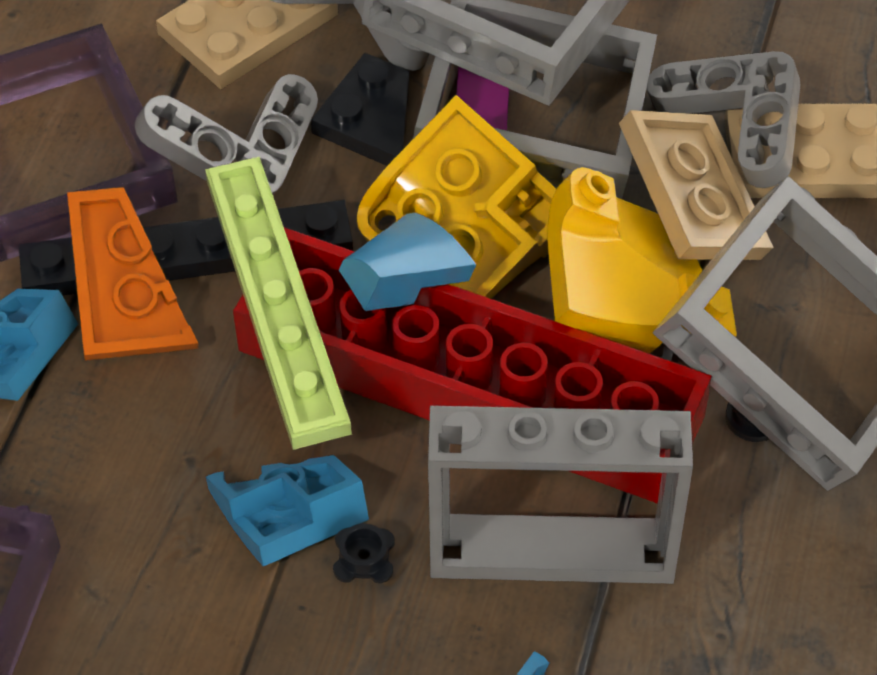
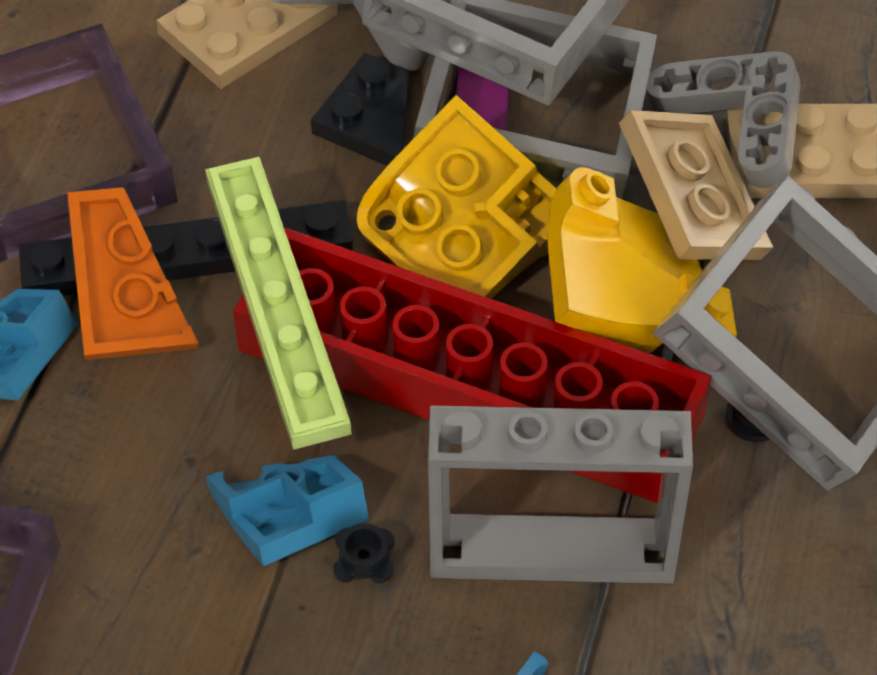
light grey beam [135,74,318,195] -> none
dark azure slope [339,212,476,311] -> none

